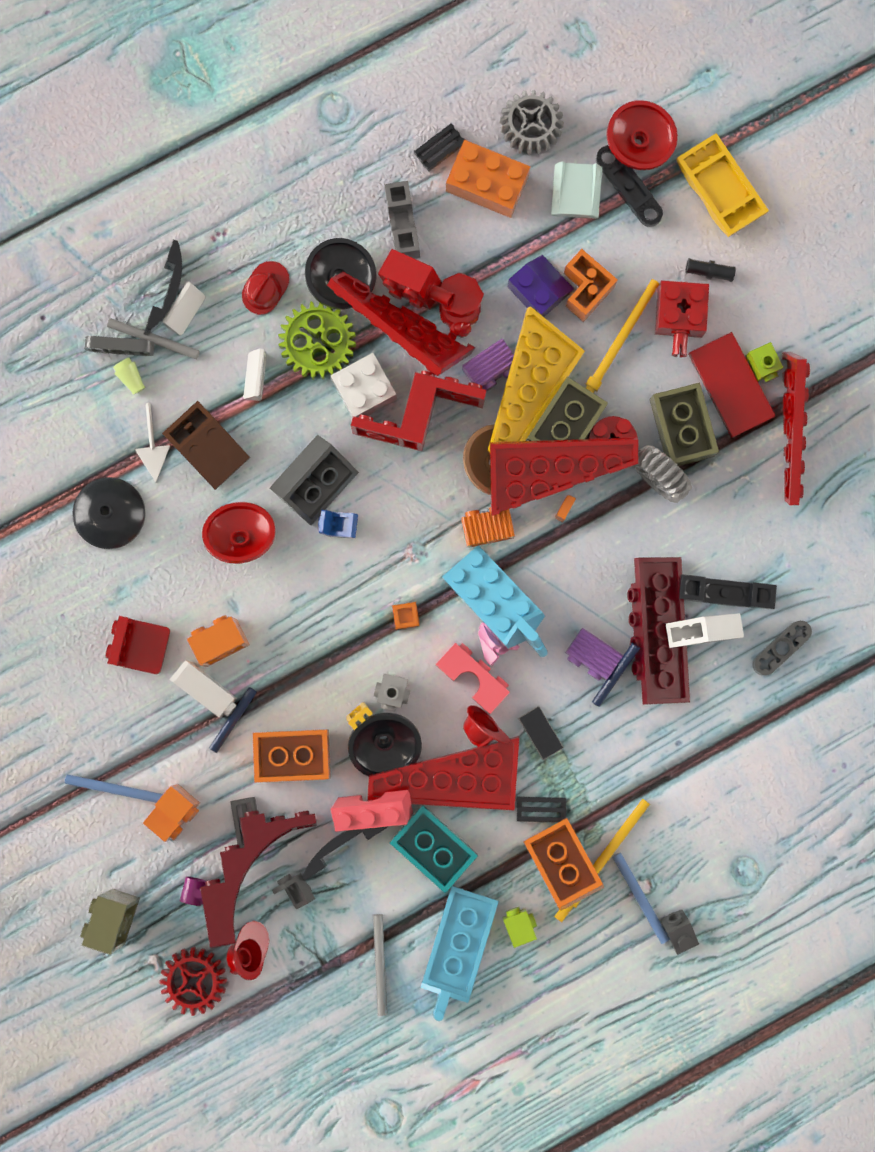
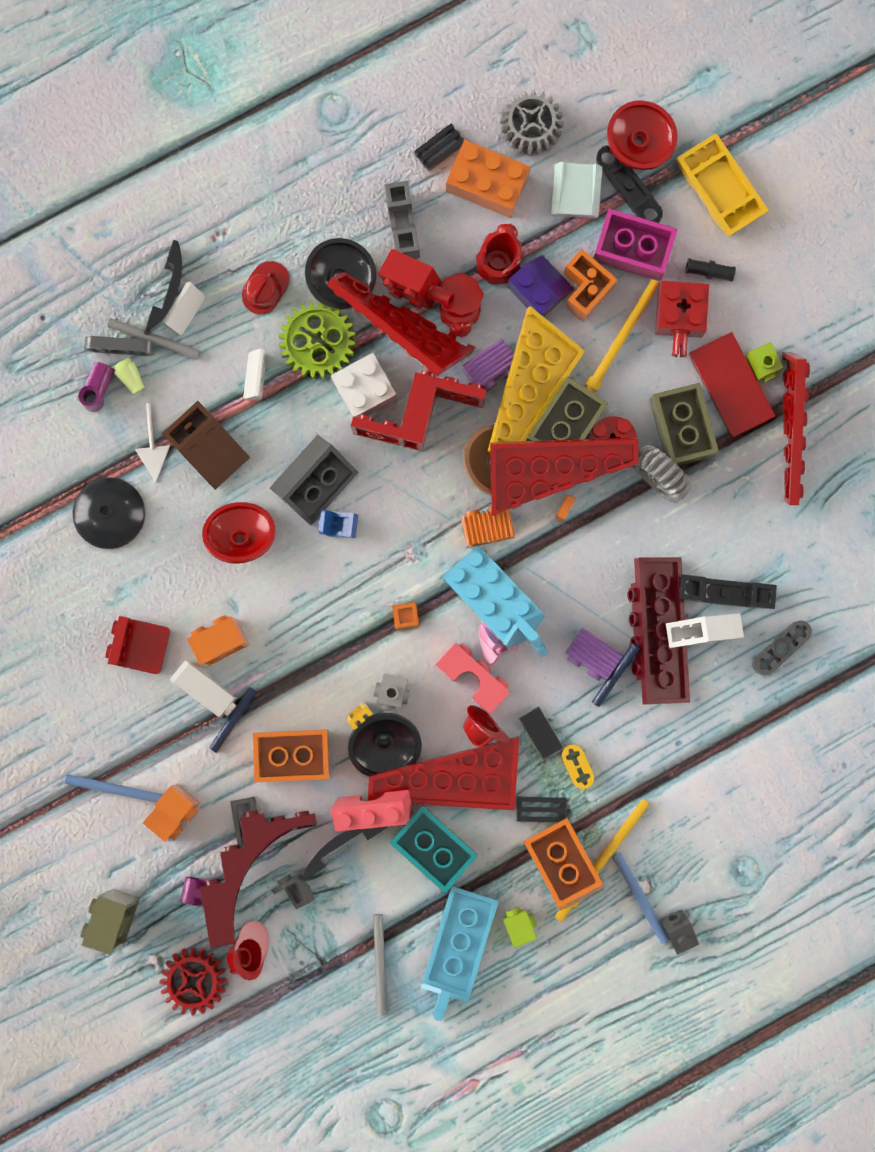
none -> magenta piece [78,361,115,412]
none -> red piece [476,223,522,285]
none -> yellow beam [561,744,594,789]
none -> dark pink brick [593,208,678,282]

